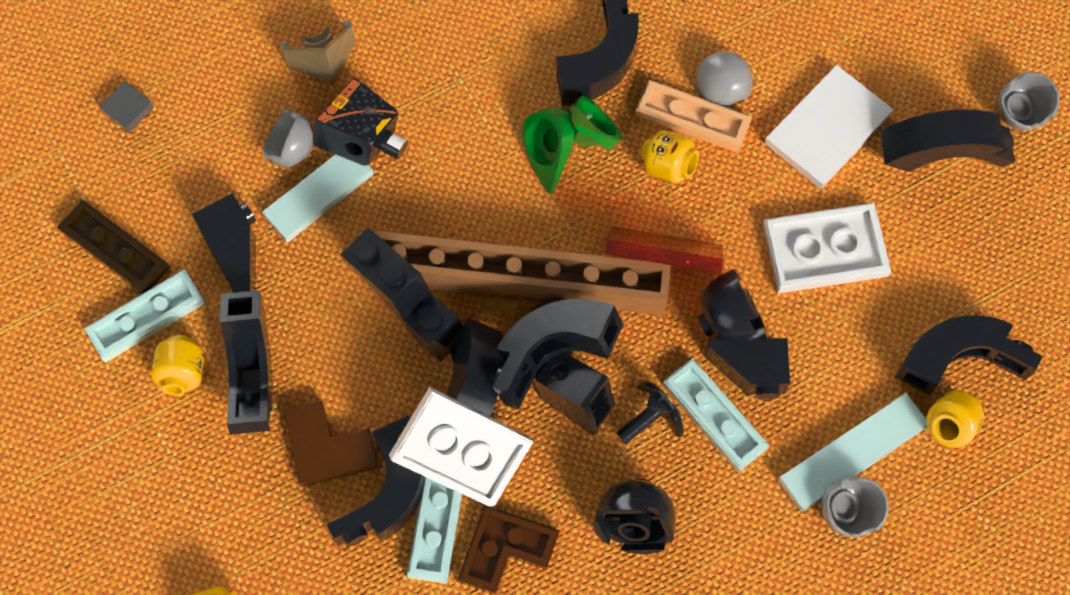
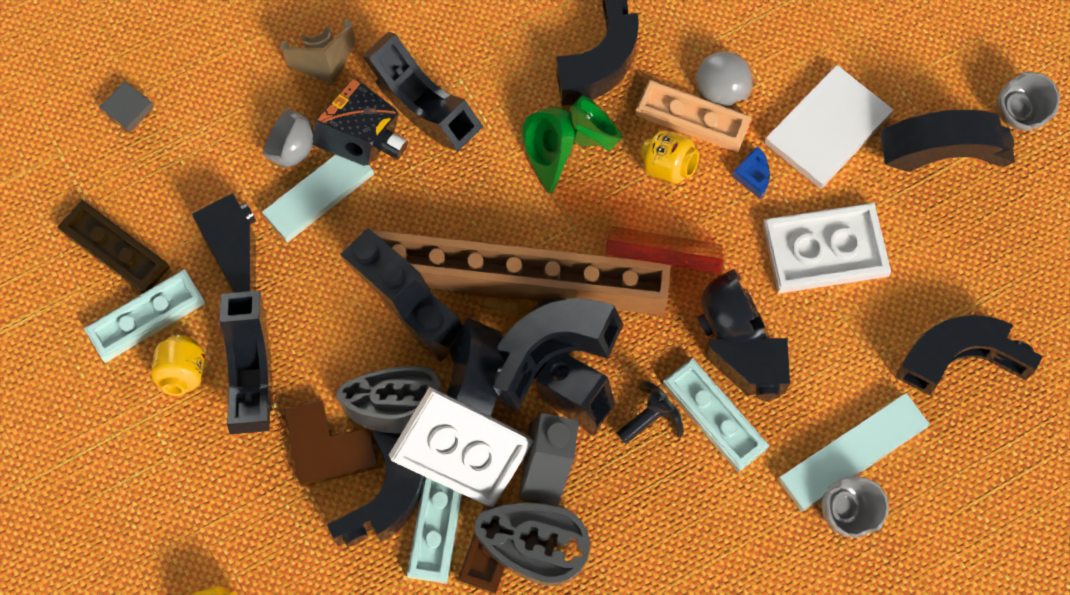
black cylinder [594,478,676,555] -> none
yellow head [926,390,984,448] -> none
none -> dark grey piece [336,366,446,433]
none -> black arch [362,32,483,152]
none -> dark grey piece [475,503,590,586]
none -> dark grey slope [518,413,579,507]
none -> blue tile [732,146,770,199]

